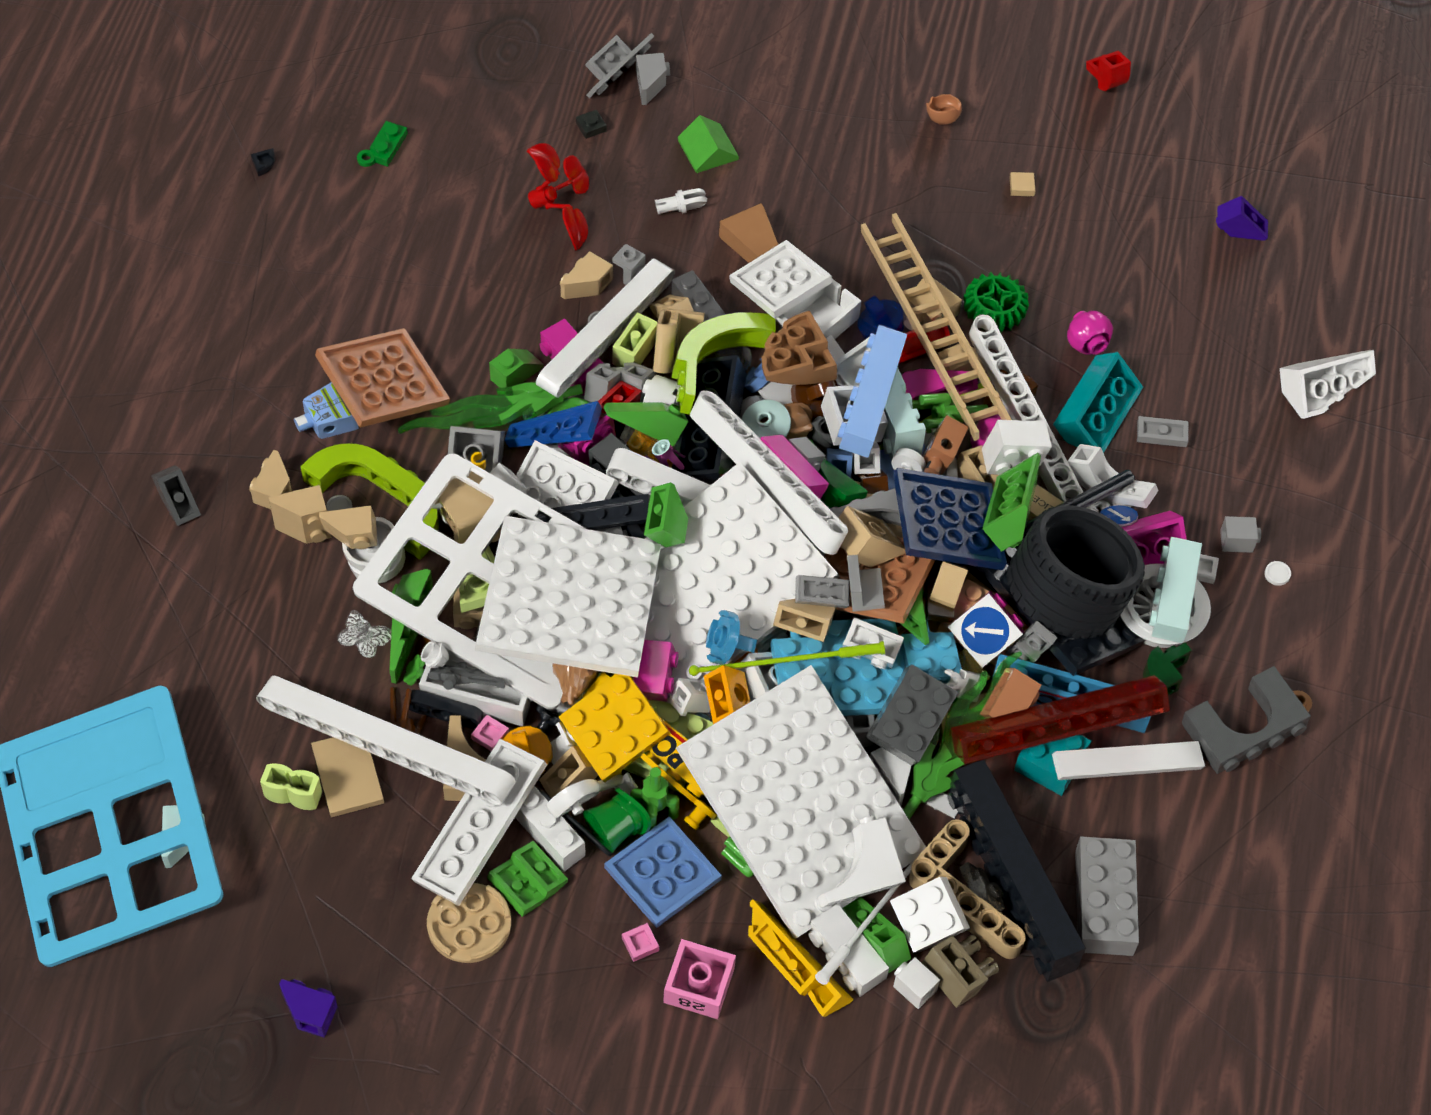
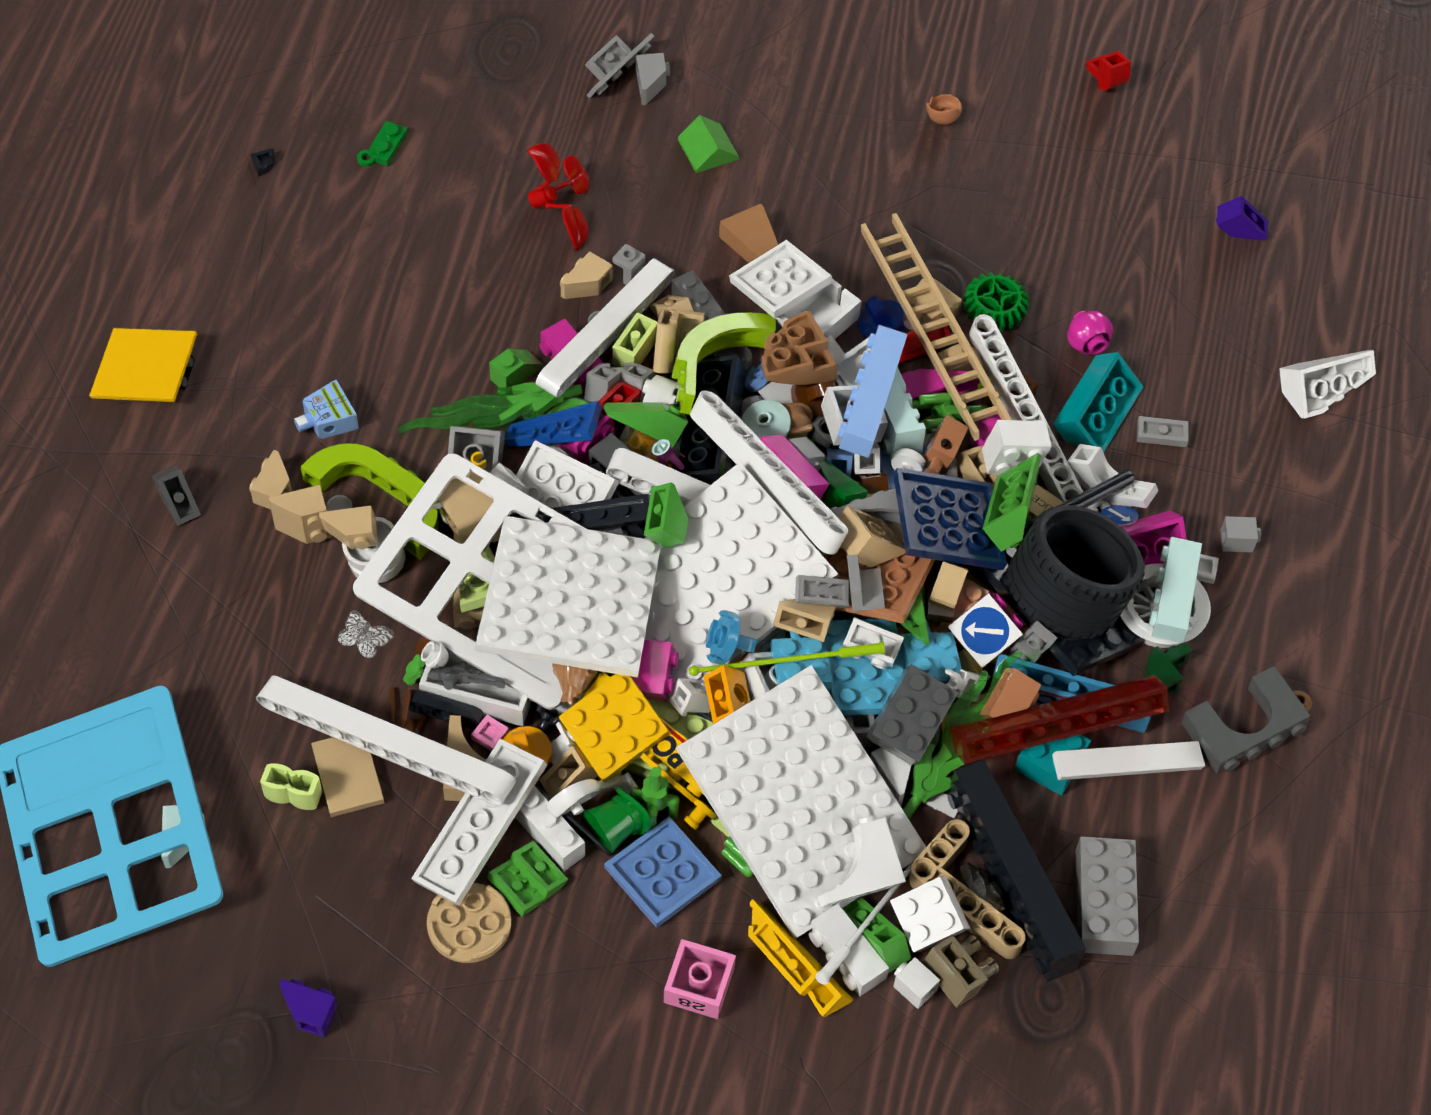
nougat plate [315,328,450,428] -> none
bright green wedge [390,569,433,684] -> none
pearl dark grey plate [576,109,607,139] -> none
bright pink plate [622,923,659,962] -> none
white arm [655,188,707,215] -> none
tan tile [1010,172,1035,196] -> none
white piece [1265,561,1291,586] -> none
none -> yellow piece [89,328,197,402]

